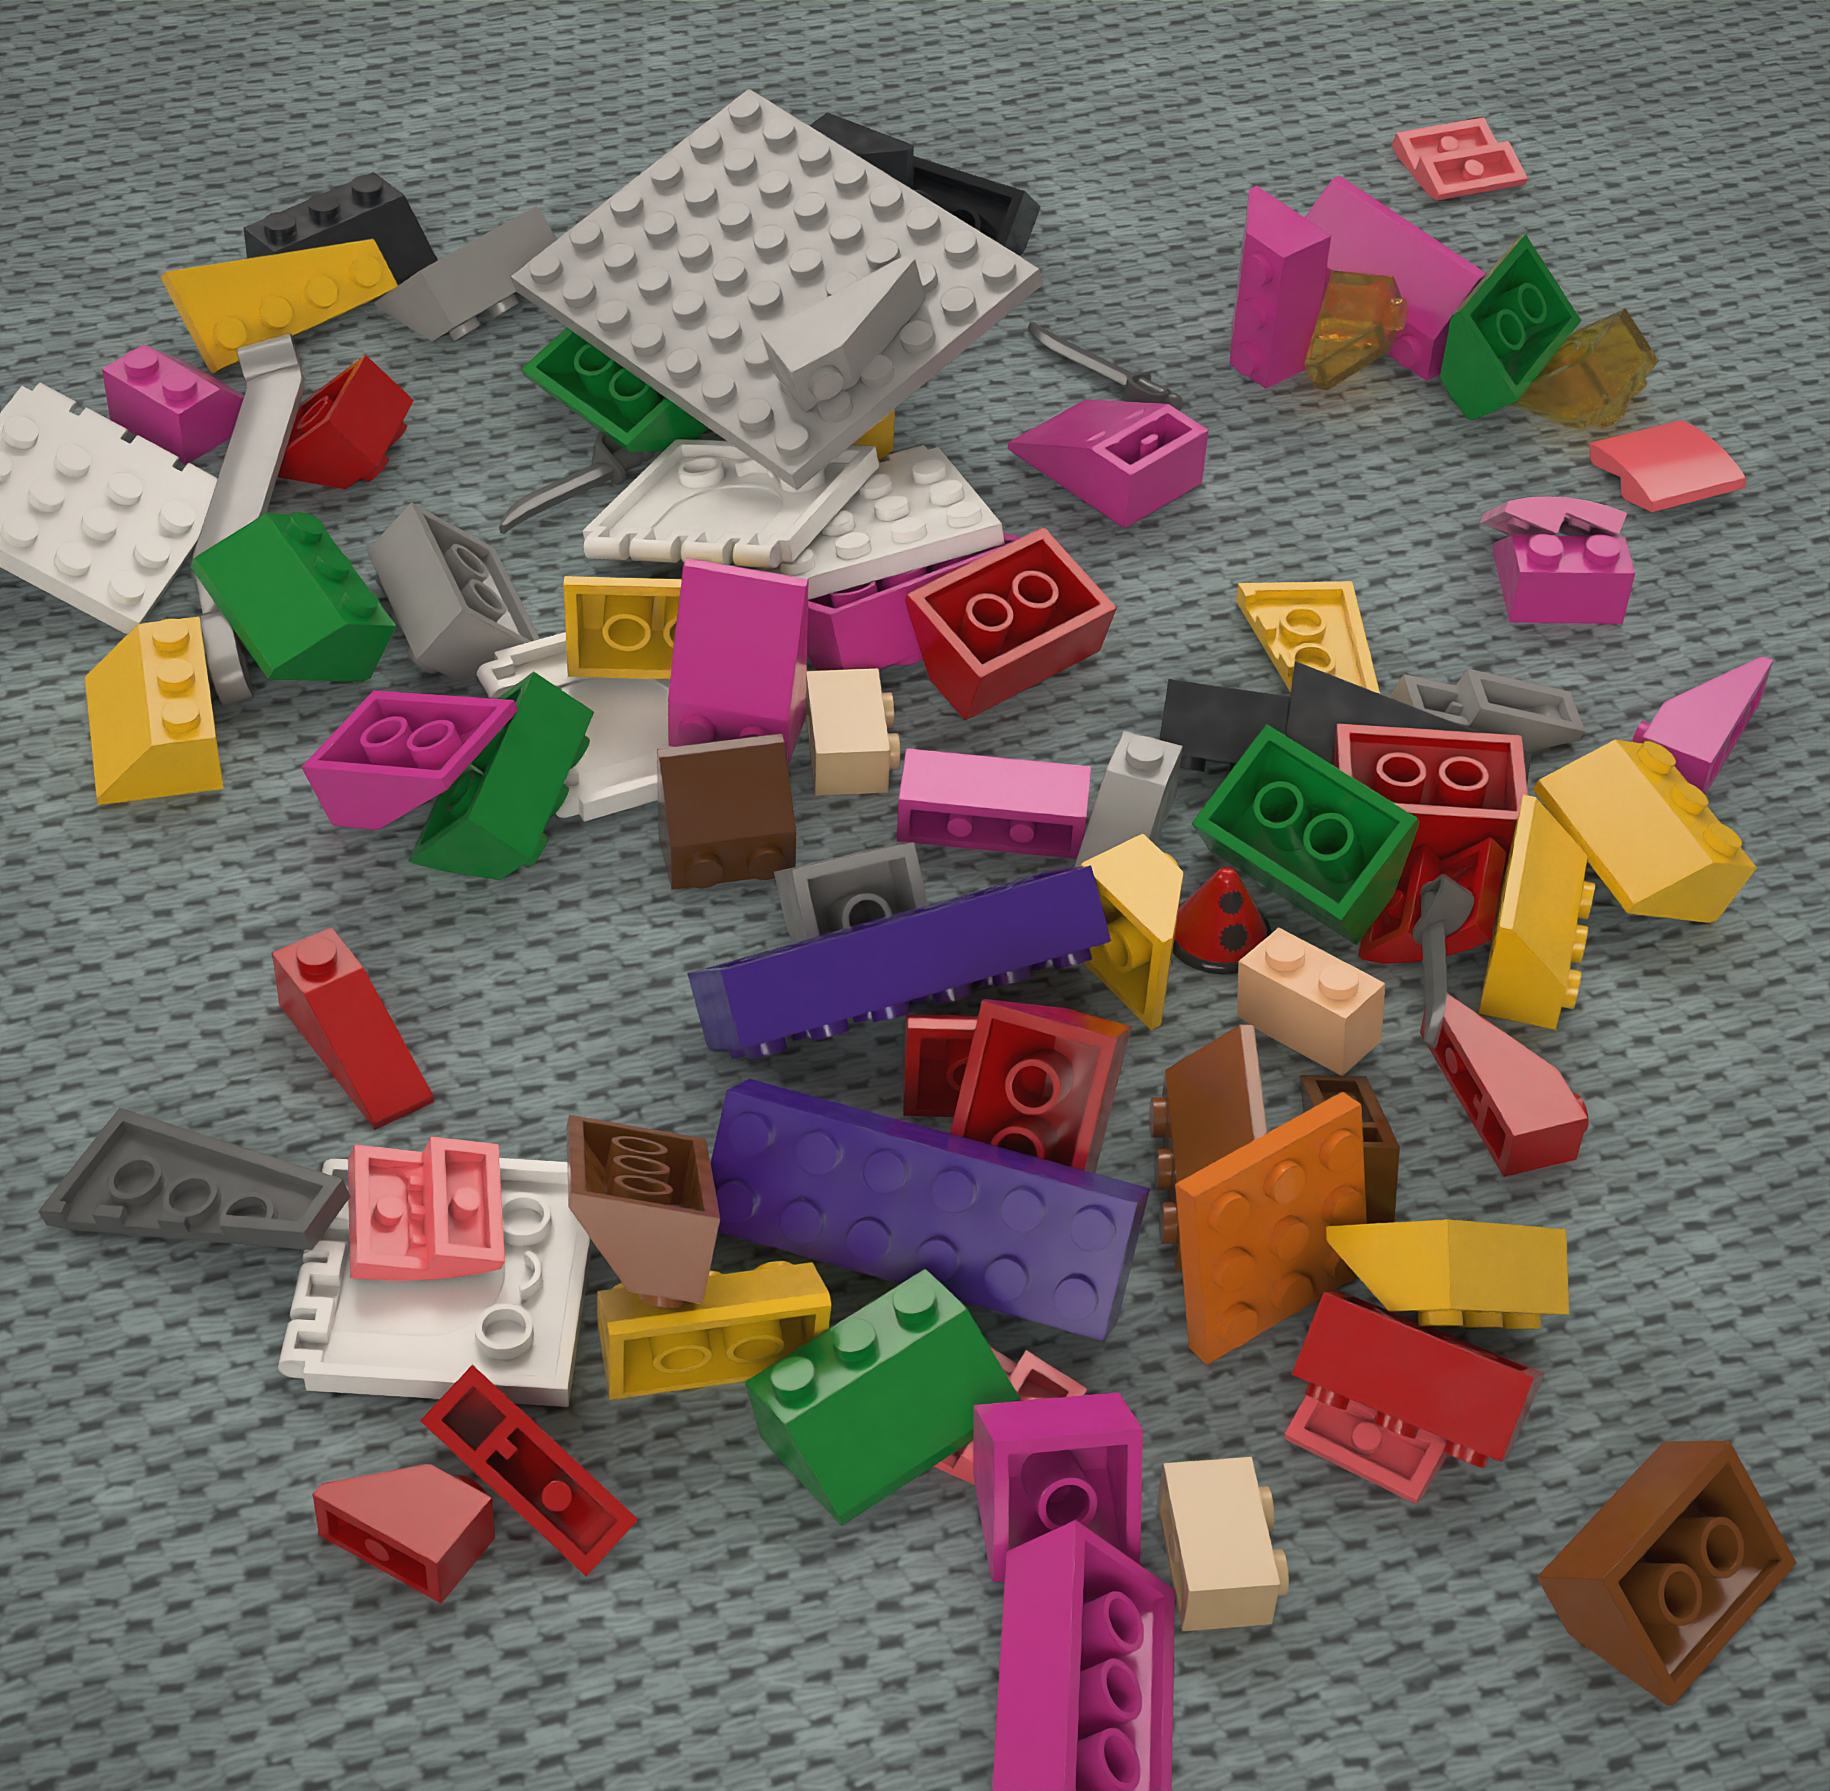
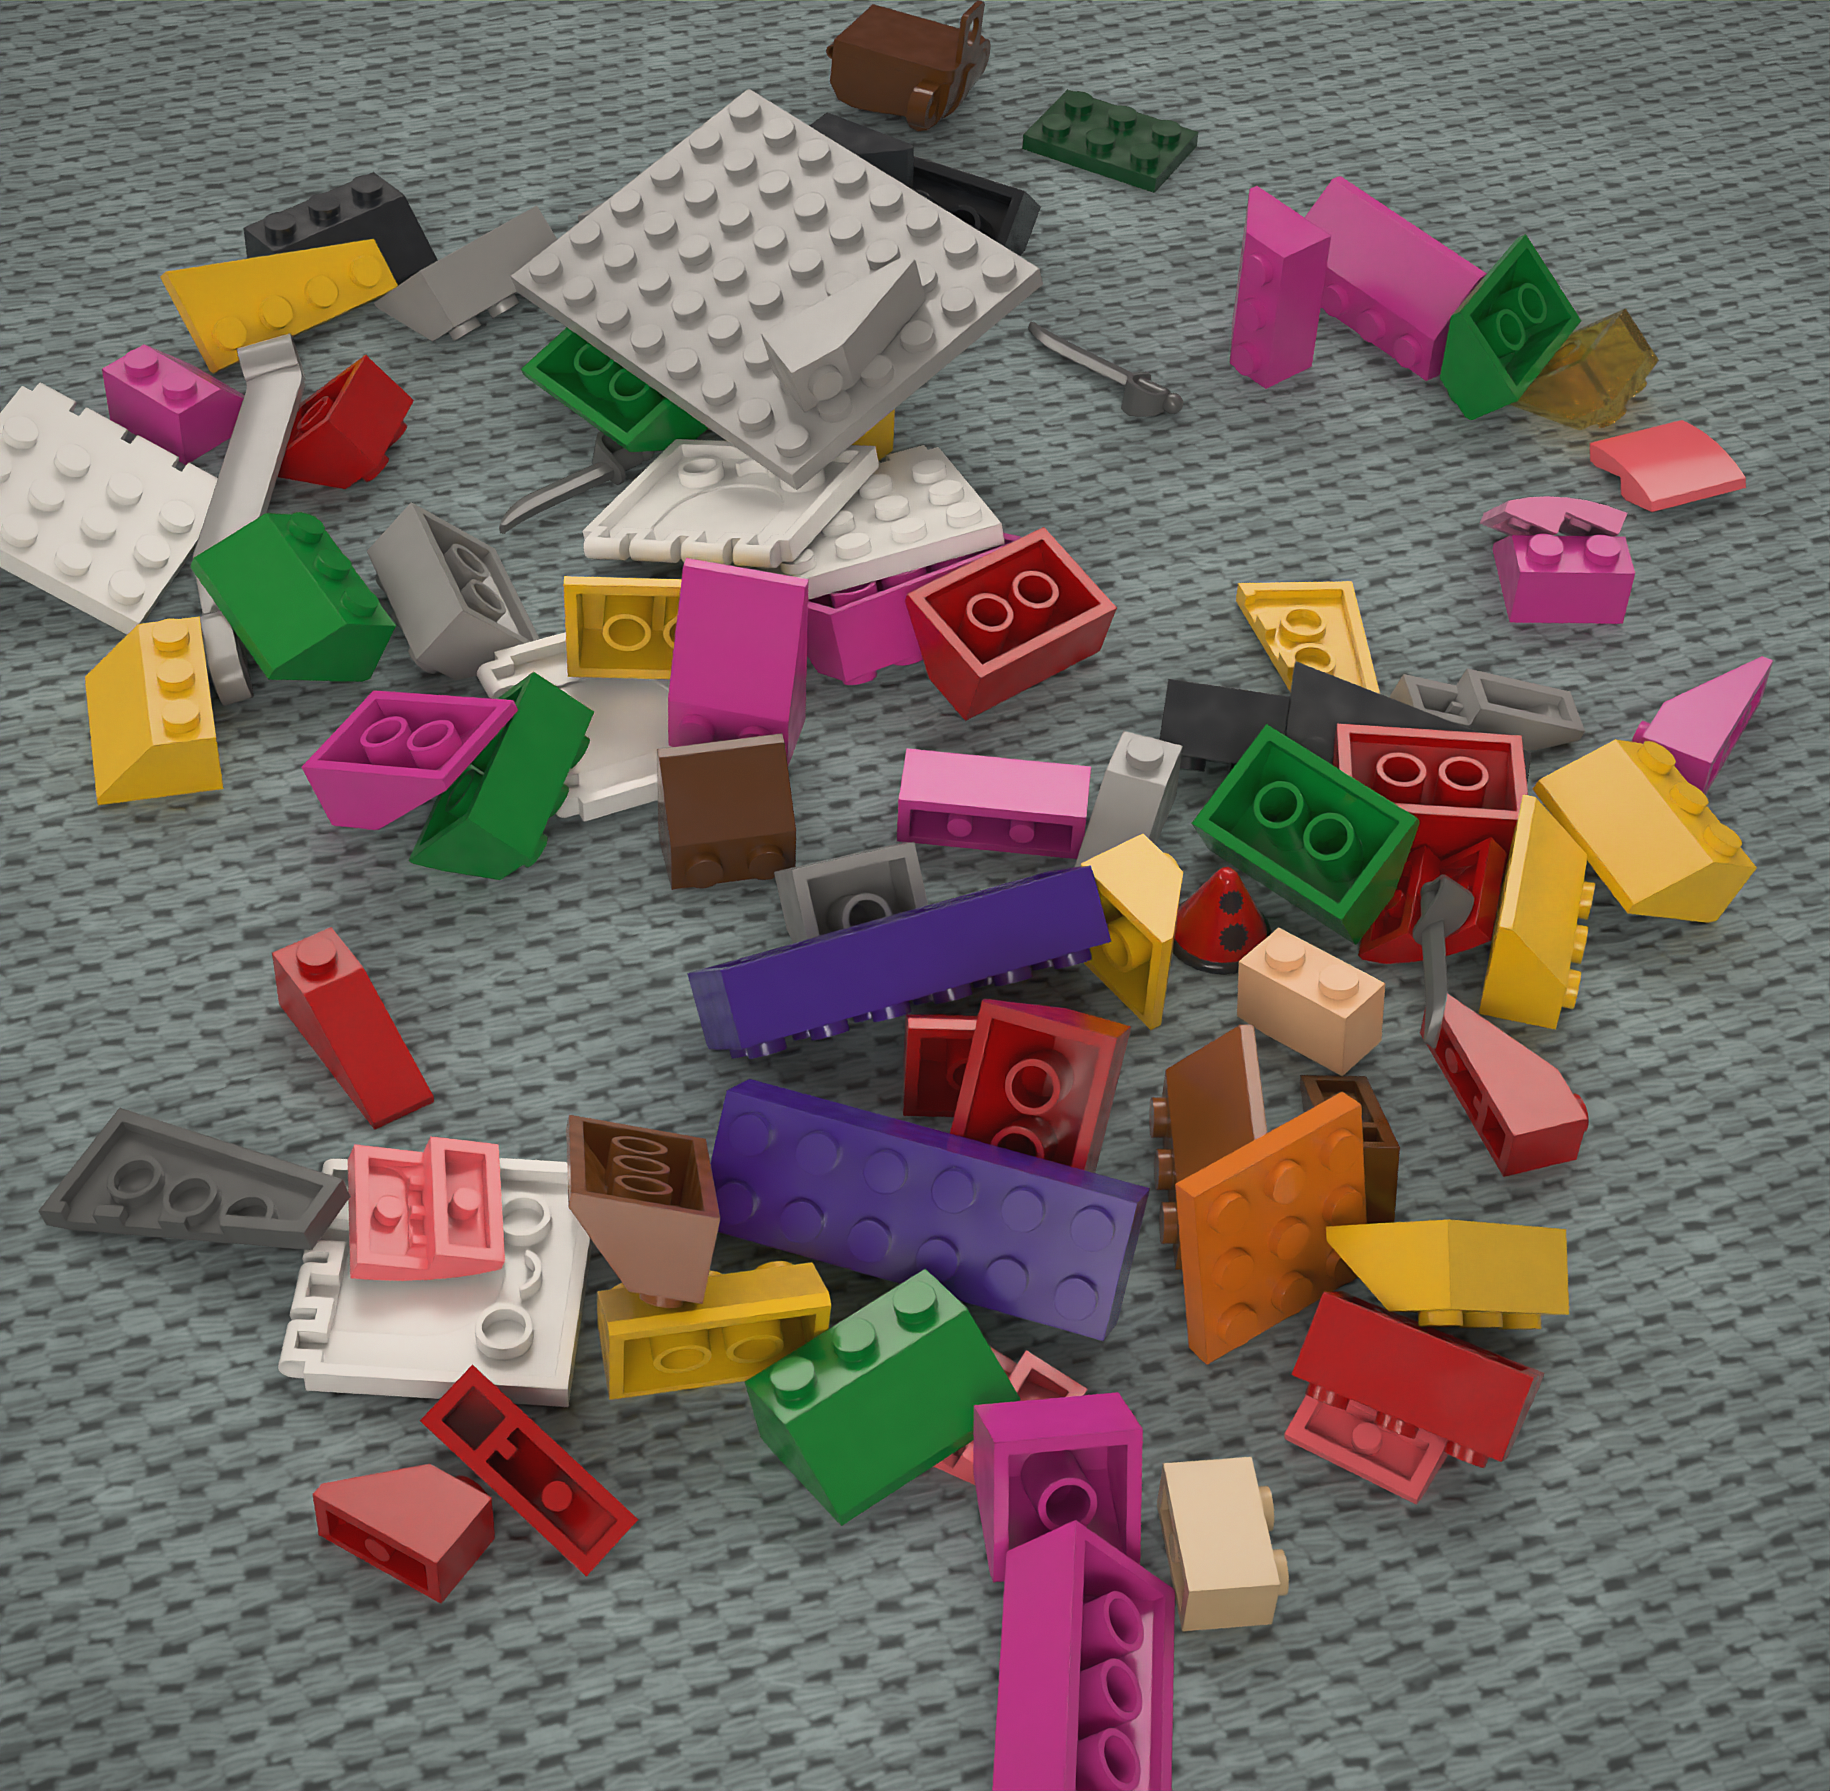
tan brick [806,668,900,796] -> none
dark pink slope [1007,399,1209,529] -> none
clear yellow slope [1305,270,1408,391] -> none
coral slope [1391,117,1528,201] -> none
dark orange slope [1537,1441,1797,1706] -> none
none -> reddish brown piece [826,0,991,132]
none -> dark green plate [1022,89,1199,193]

